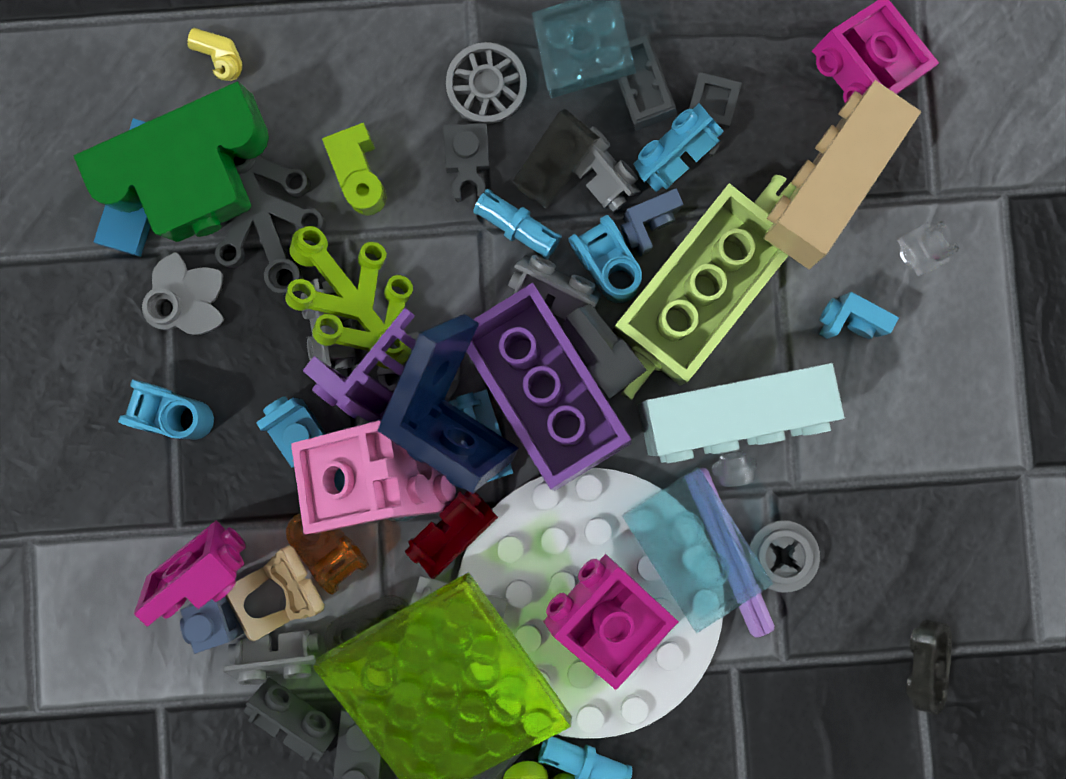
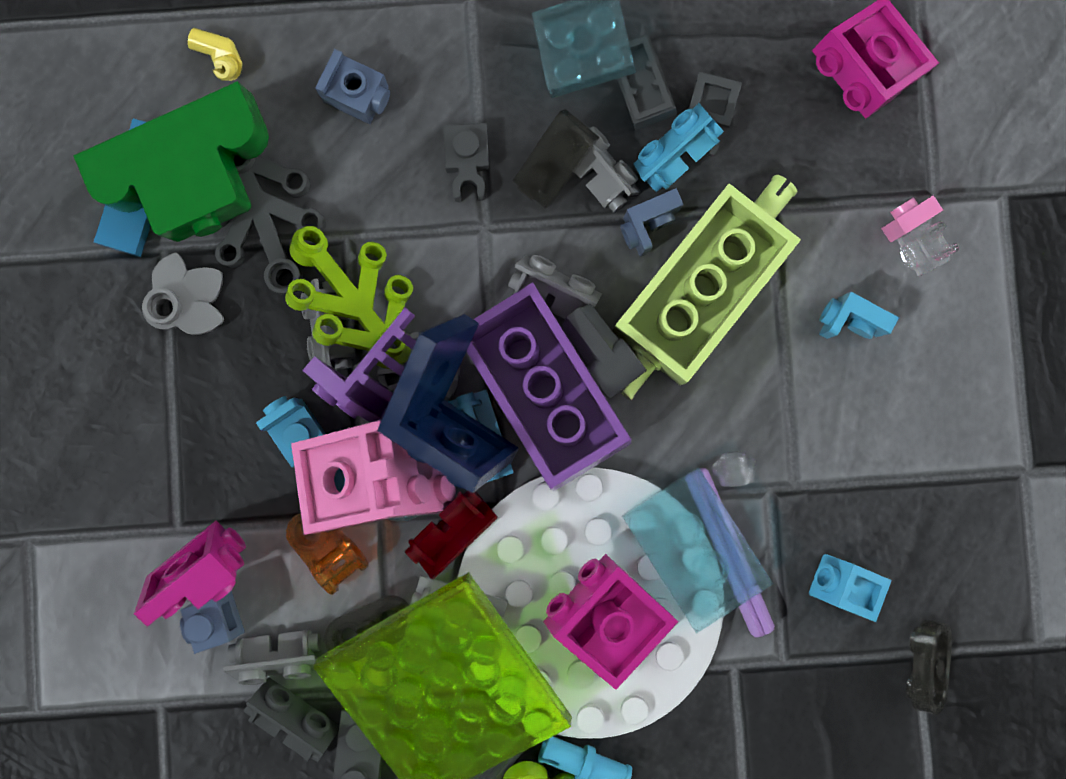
medium azure piece [118,379,214,440] -> none
tan piece [225,545,325,641] -> none
lime leg [322,123,387,216] -> none
light grey wheel [446,42,527,124] -> none
medium azure pin [473,189,562,260] -> none
medium azure piece [568,214,642,303] -> none
light aqua brick [638,363,845,463] -> none
light grey gear [747,521,820,593] -> none
tan wedge [764,80,922,270] -> none
none -> sand blue brick [315,49,390,124]
none -> medium azure bracket [809,554,892,622]
none -> bright pink plate [881,195,943,243]

